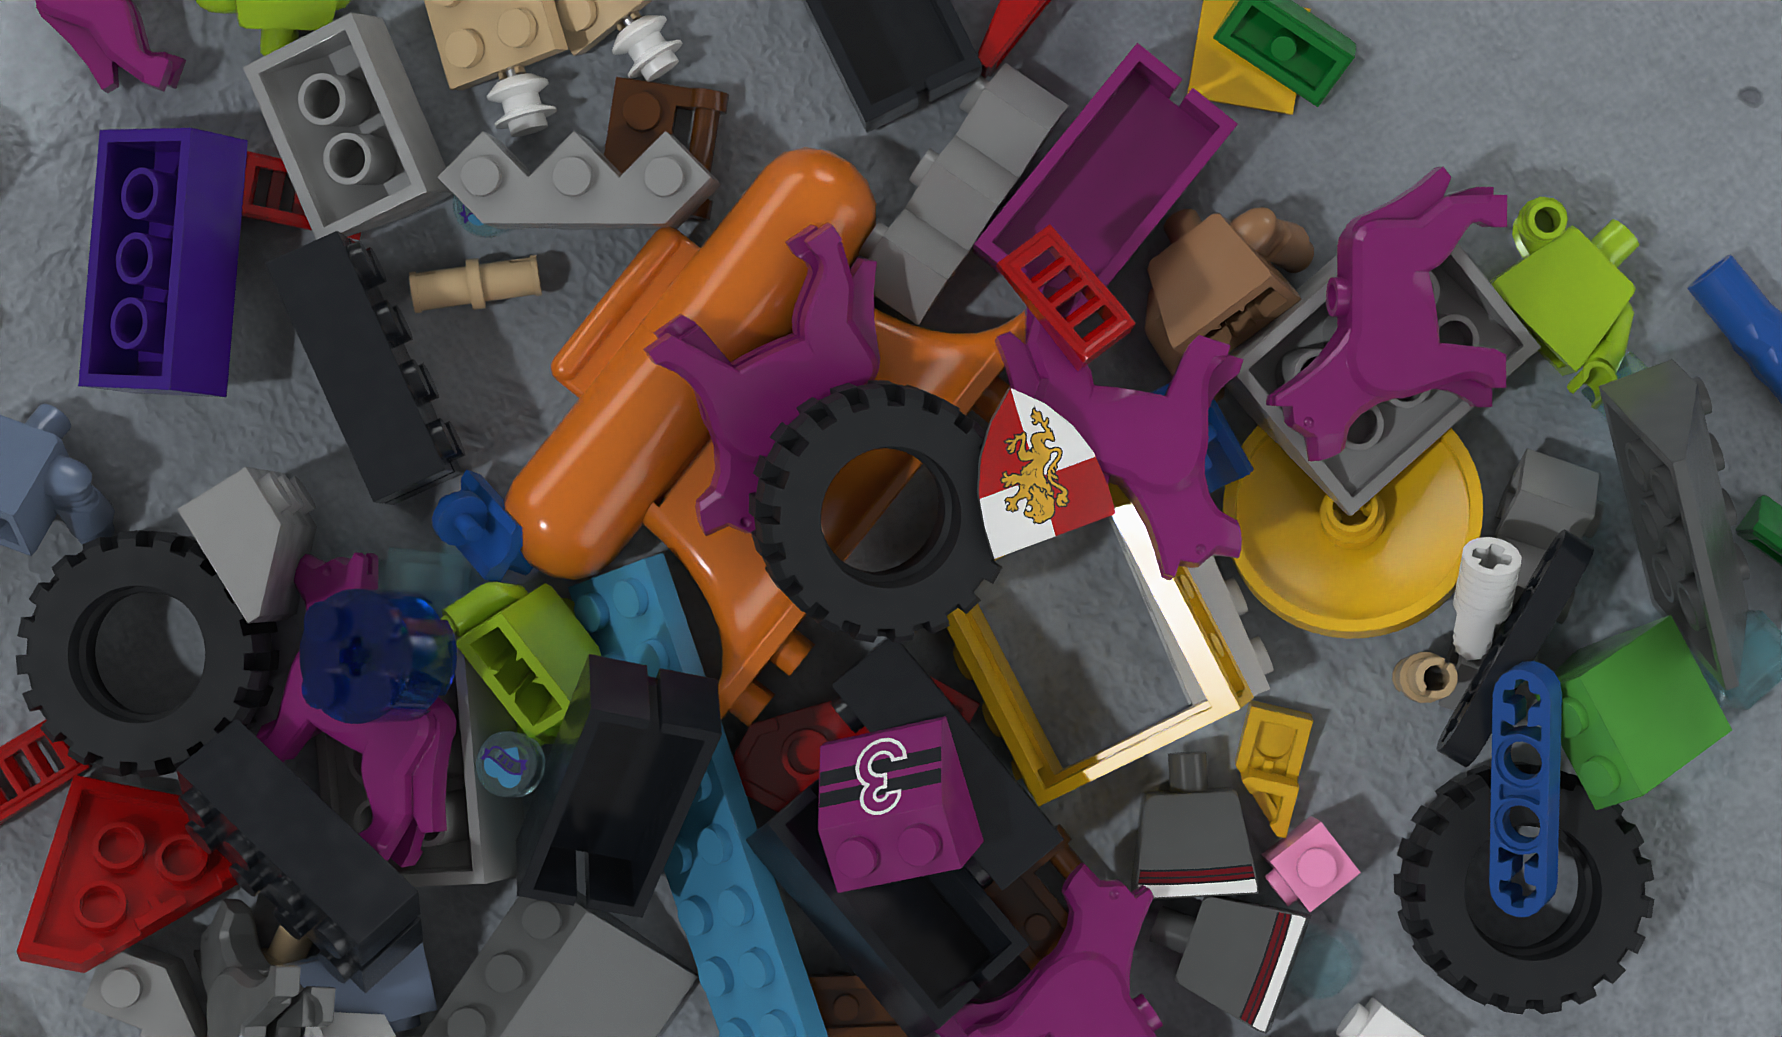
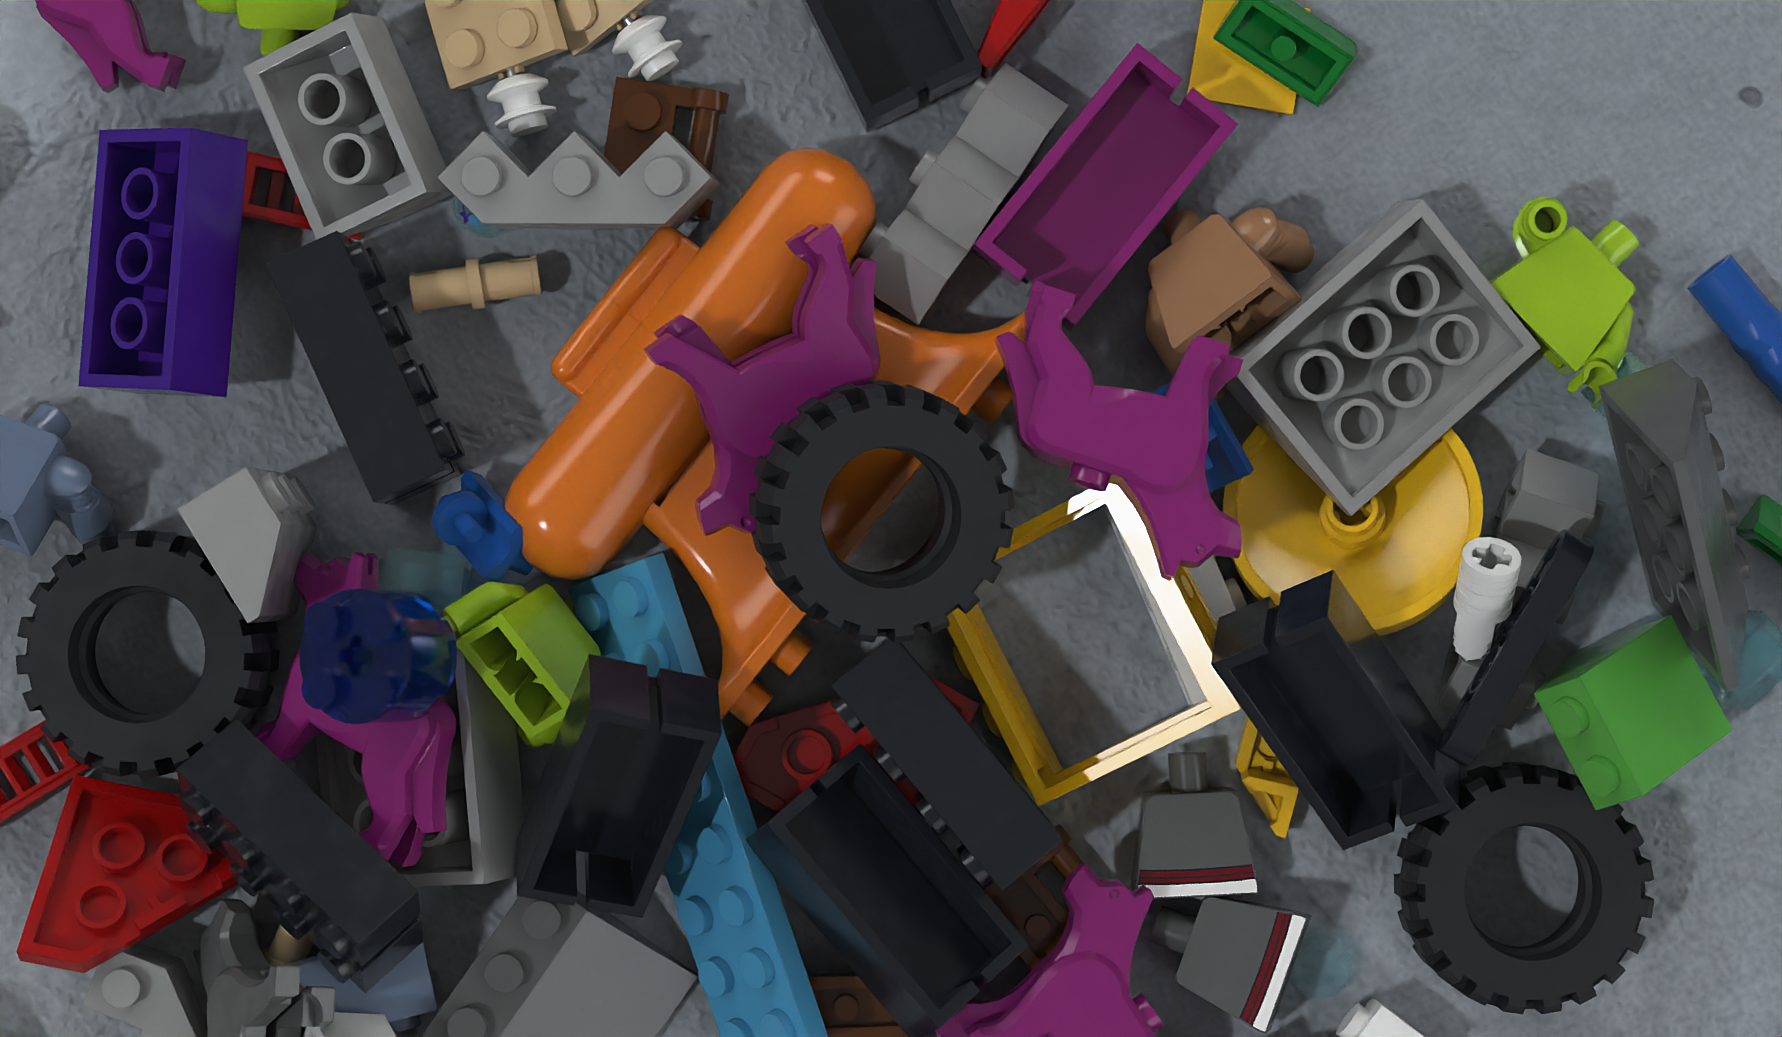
clear light blue tile [476,731,545,798] -> none
magenta slope [818,716,984,893] -> none
shield [977,388,1116,559] -> none
red slope [996,224,1136,372] -> none
bright pink brick [1261,816,1361,912] -> none
magenta animal [1266,166,1507,462] -> none
tan pin [1392,652,1458,703] -> none
blue beam [1489,661,1562,917] -> none
none -> black piece [1211,570,1461,850]

